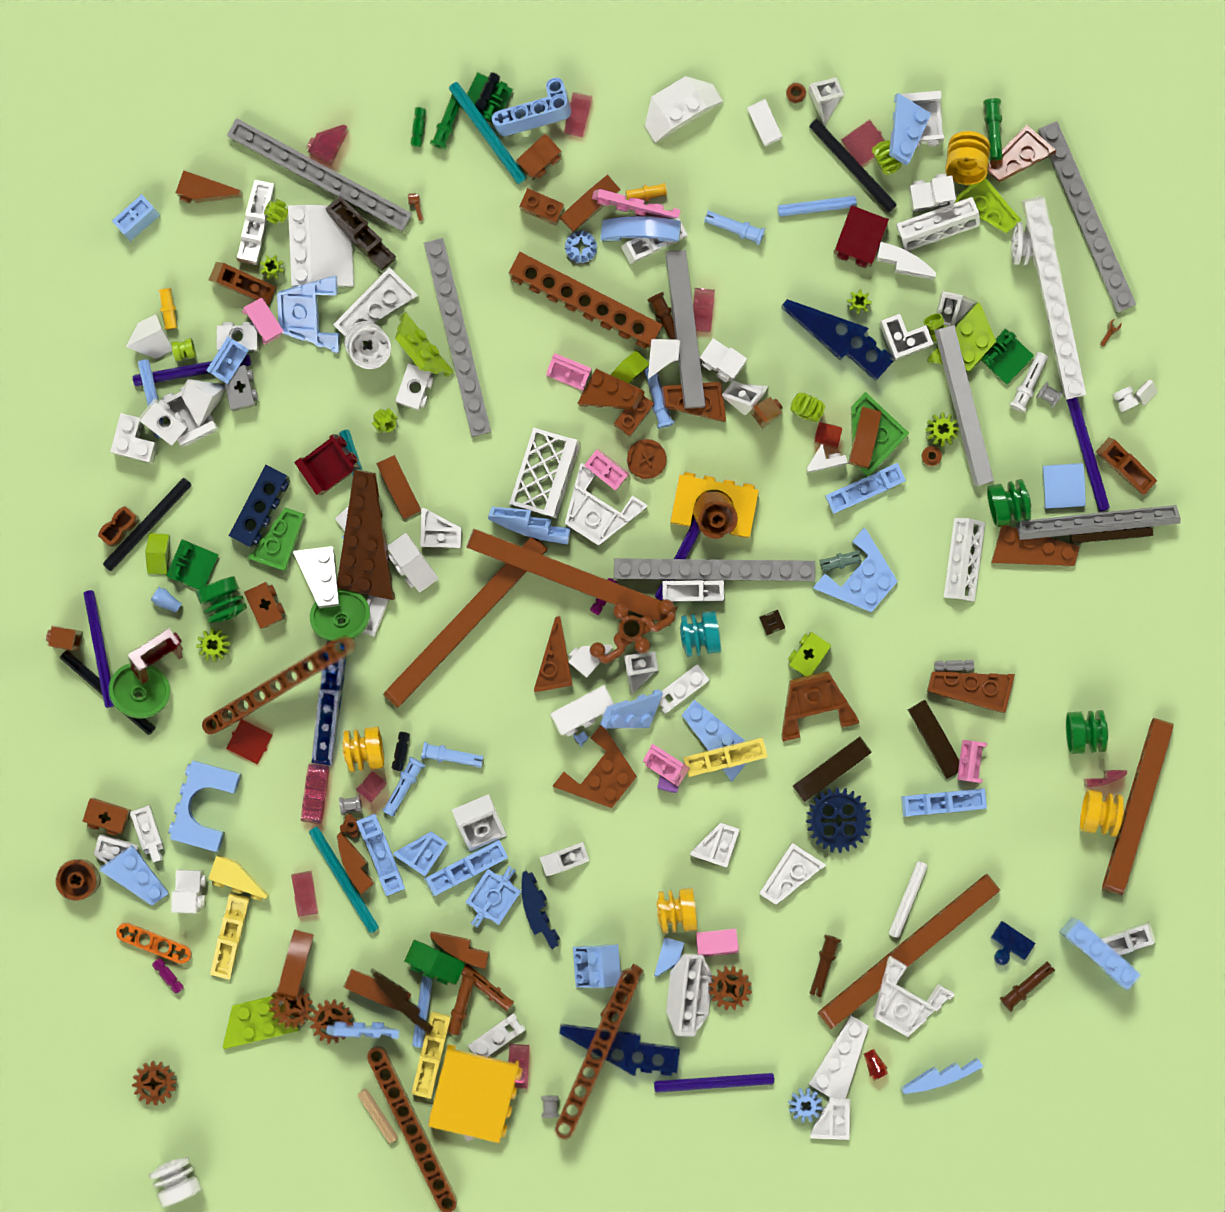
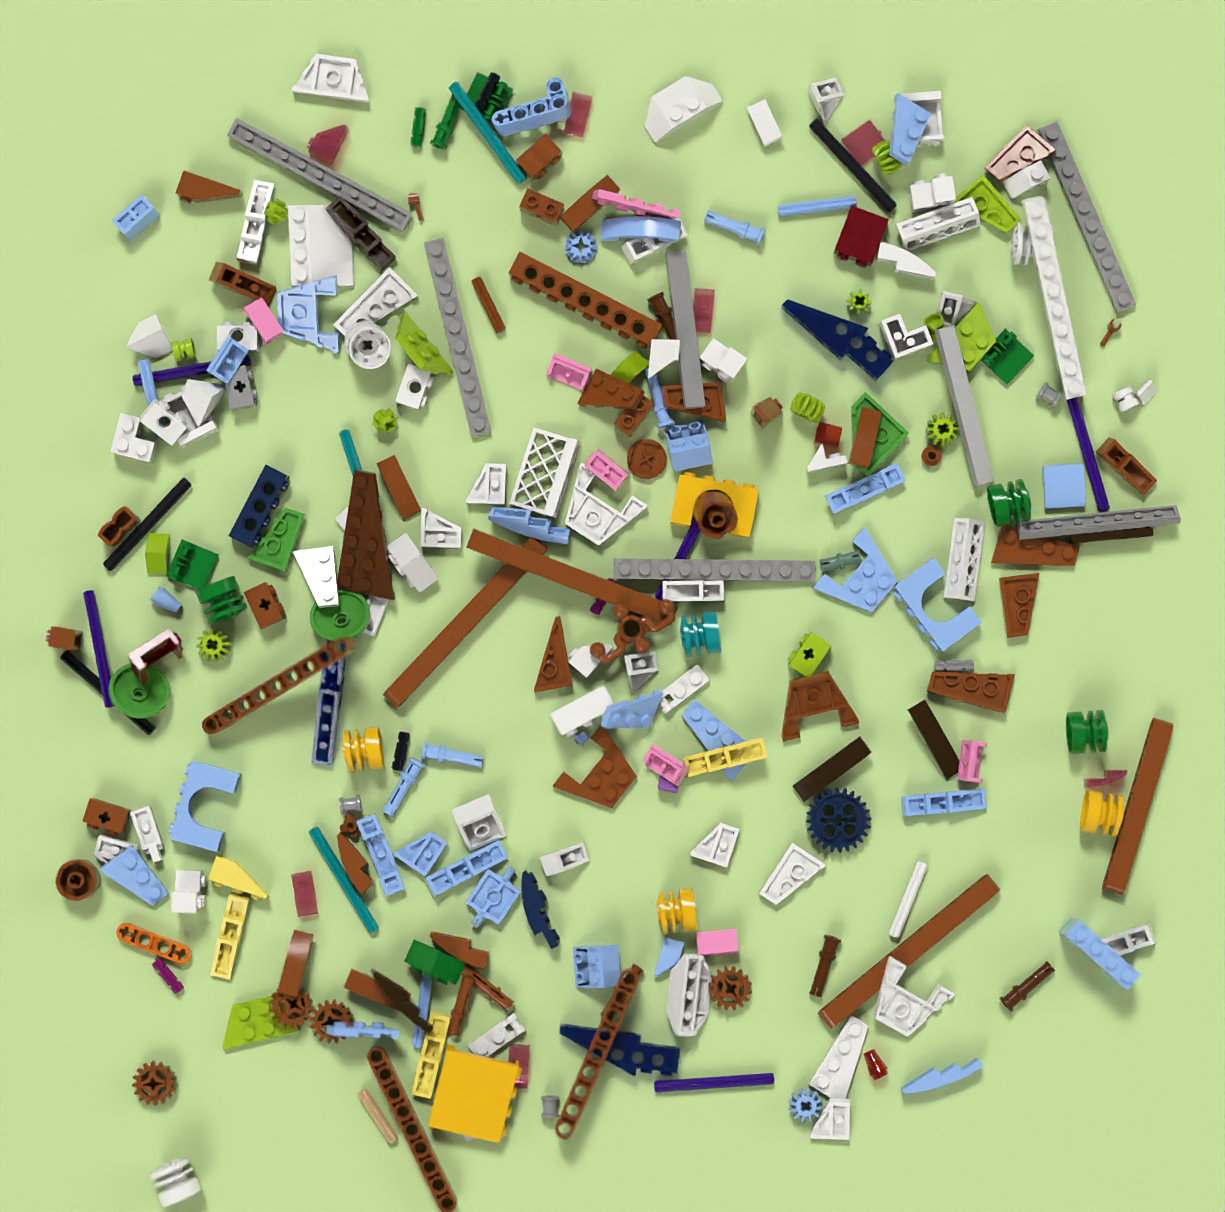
yellow pin [159,288,177,330] -> none
clear red piece [226,719,273,764] -> none
lime gear [260,255,285,280] -> none
dark red panel [294,434,360,495] -> none
clear pink beam [301,763,329,824] -> none
clear pink panel [356,771,388,803] -> none
yellow pin [625,183,667,201] -> none
white slope [722,380,768,415] -> none
dark brown tile [759,610,785,636] -> none
dark orange plate [786,83,806,103] -> none
yellow wheel [945,131,990,185] -> none
green pin [983,98,1003,161] -> none
clear blue plate [990,921,1036,966] -> none
white pin [1009,352,1048,413] -> none
none -> white wing [292,54,369,103]
none -> white wing [466,463,506,505]
none -> dark orange axle [472,277,505,333]
none -> light blue slope [664,420,713,472]
none -> light blue arch [893,558,982,652]
none -> dark orange wing [999,573,1040,638]
none -> white slope [1002,160,1050,200]

